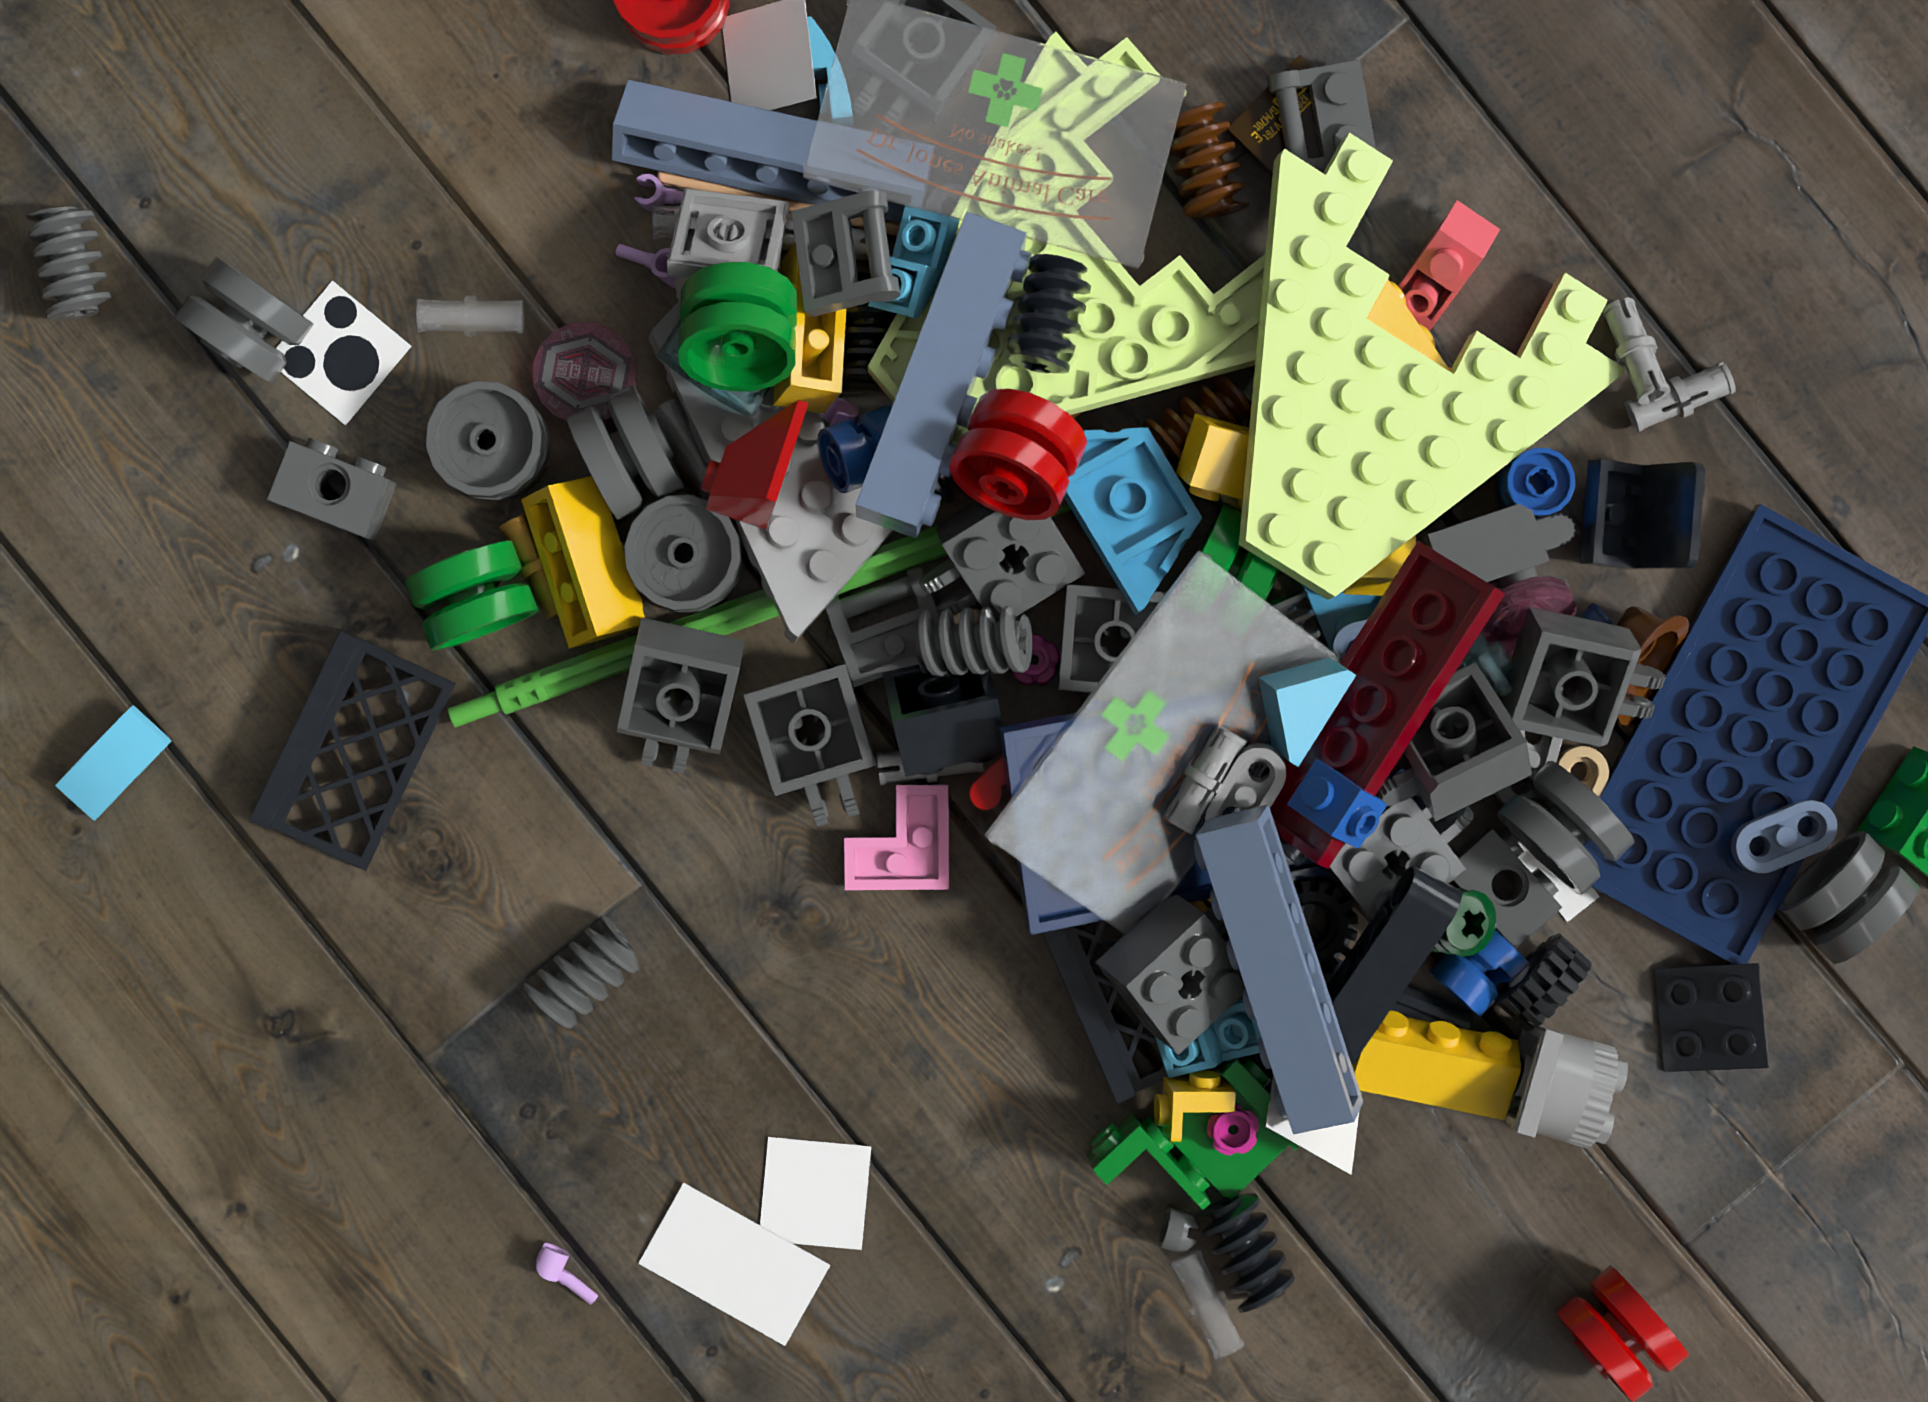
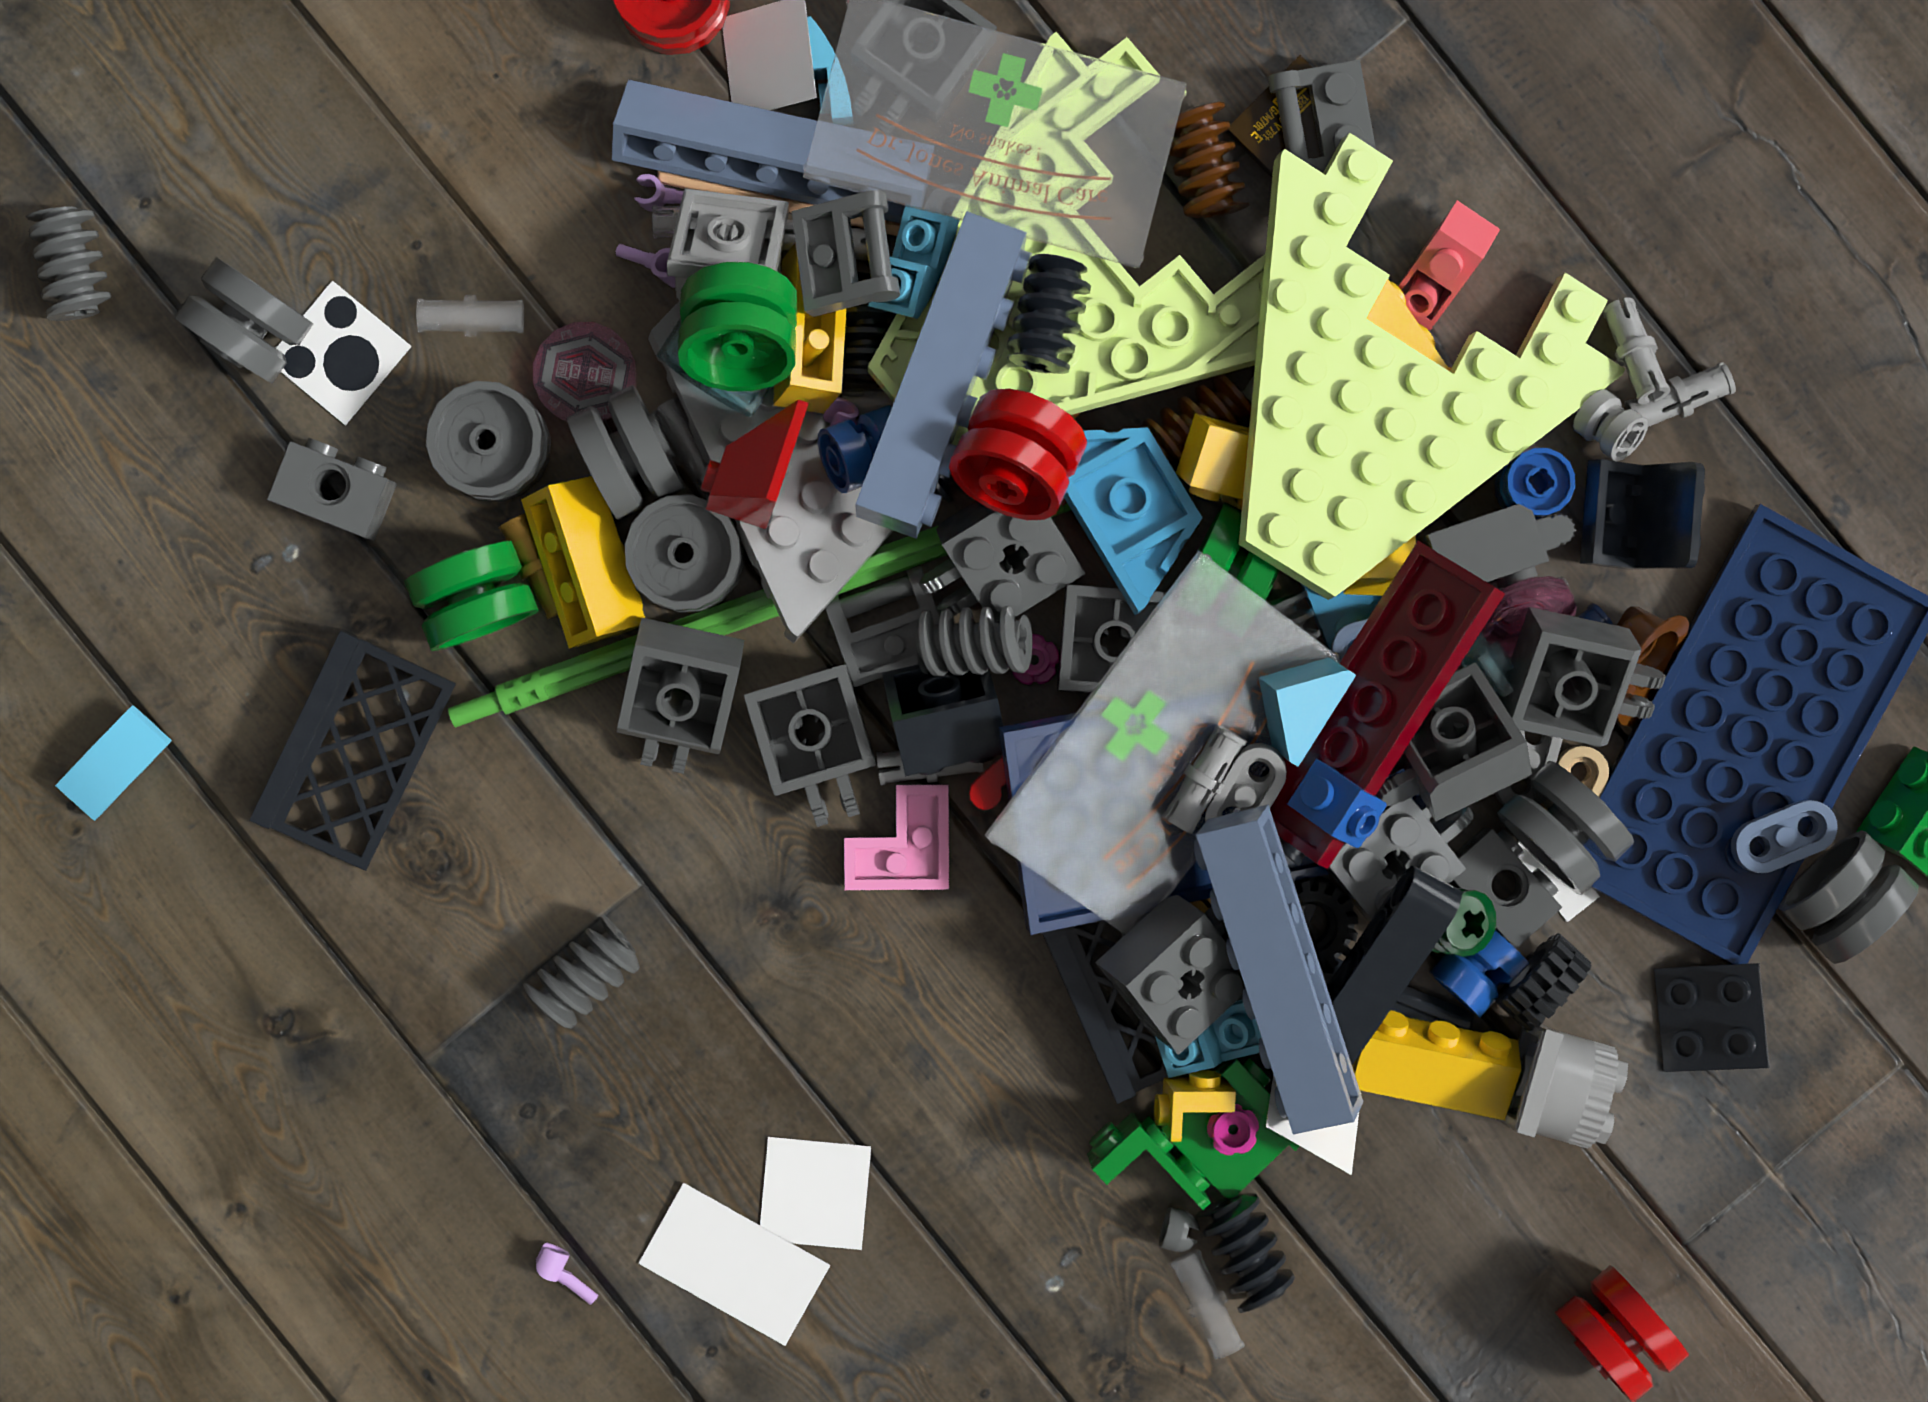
none -> light grey wheel [1573,389,1648,461]

